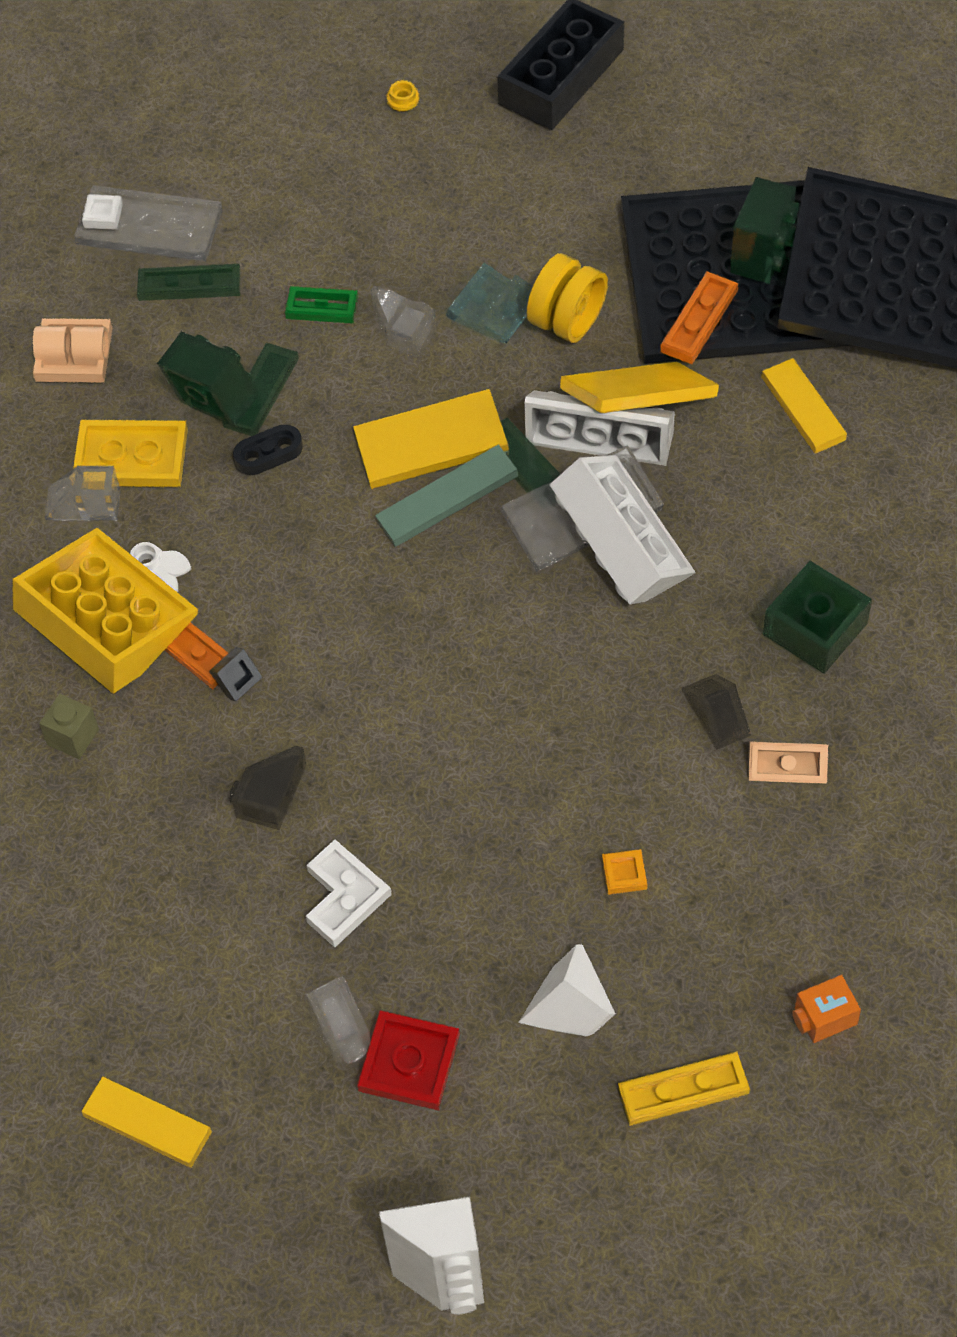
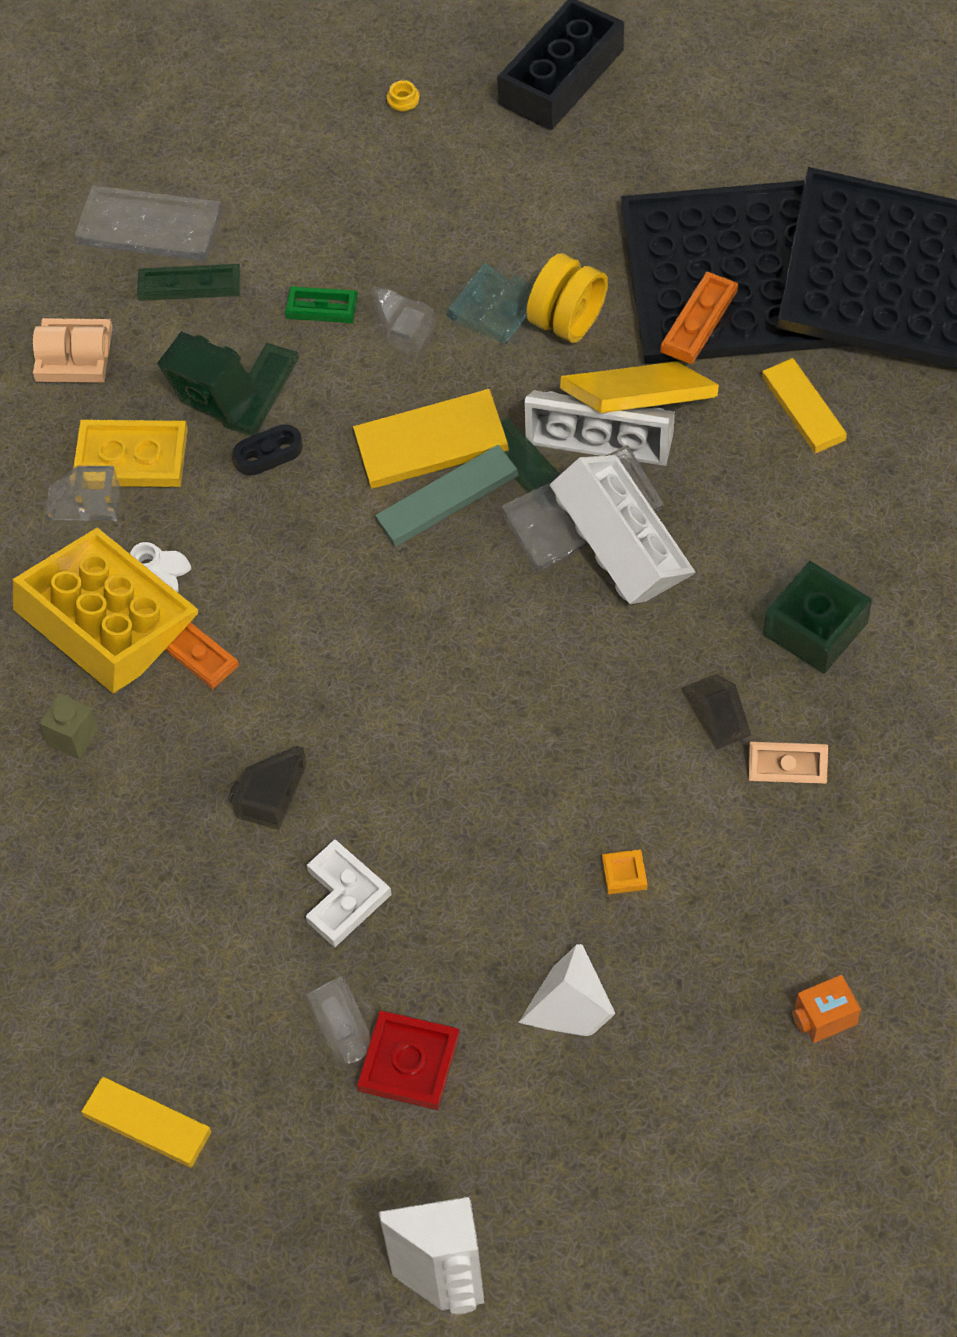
white tile [82,194,123,229] -> none
plate [210,647,262,701] -> none
yellow tile [618,1052,750,1126] -> none
clear green brick [730,177,799,284] -> none

